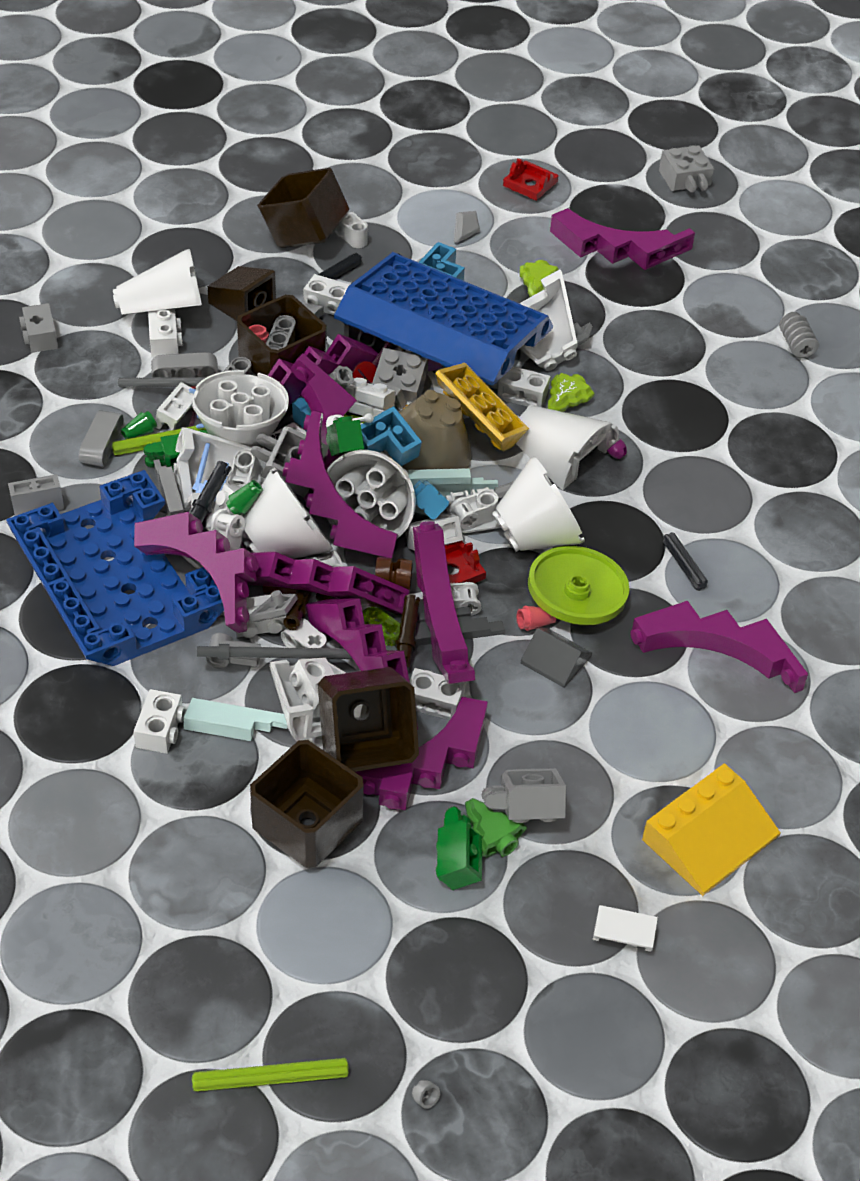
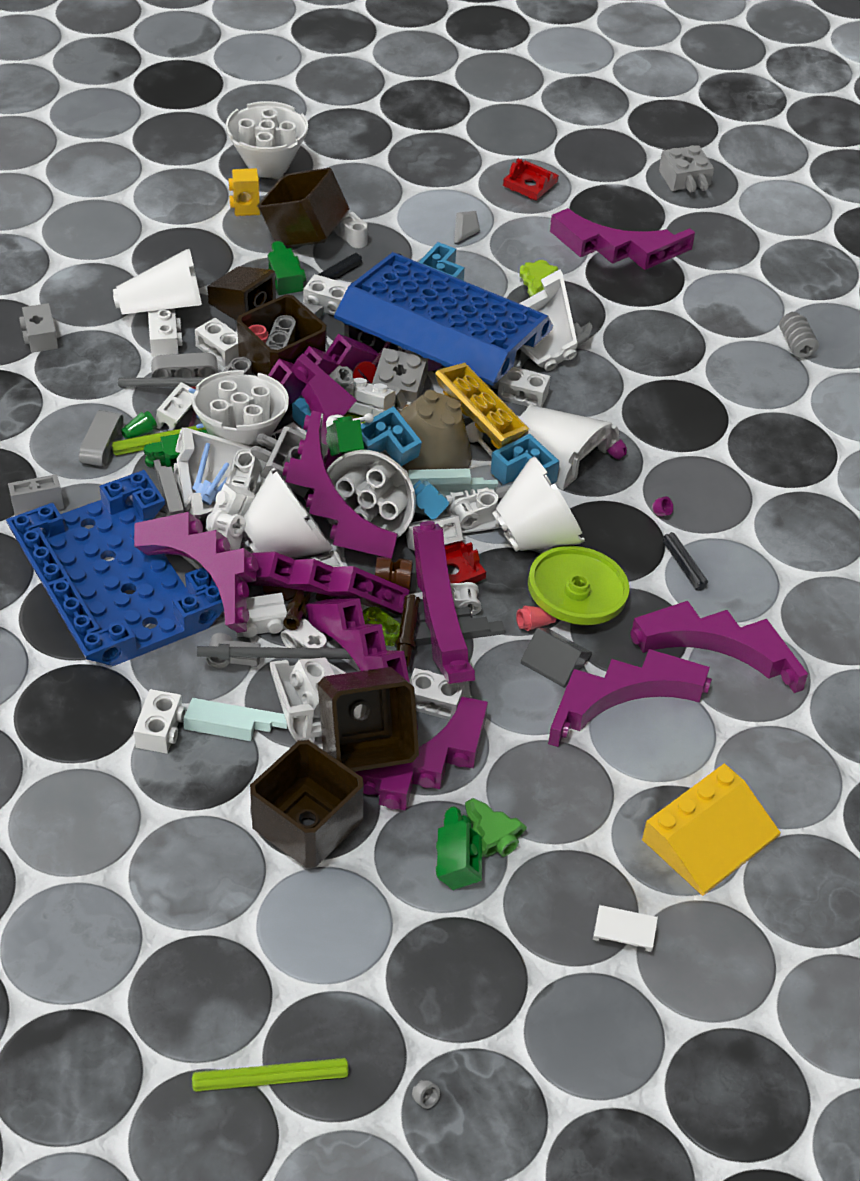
black pin [190,461,232,523] -> none
green cone [226,480,263,515] -> none
light grey piece [249,590,298,622] -> none
light grey hinge [481,768,566,823] -> none
lime rock [547,373,595,412] -> none
none -> white brick [195,318,239,368]
none -> white cone [226,101,308,179]
none -> yellow brick [228,168,260,216]
none -> green hinge [267,241,306,296]
none -> white hinge [466,422,493,457]
none -> dark azure brick [490,434,560,485]
none -> magenta arch [548,649,712,747]
none -> magenta hinge [652,496,673,517]

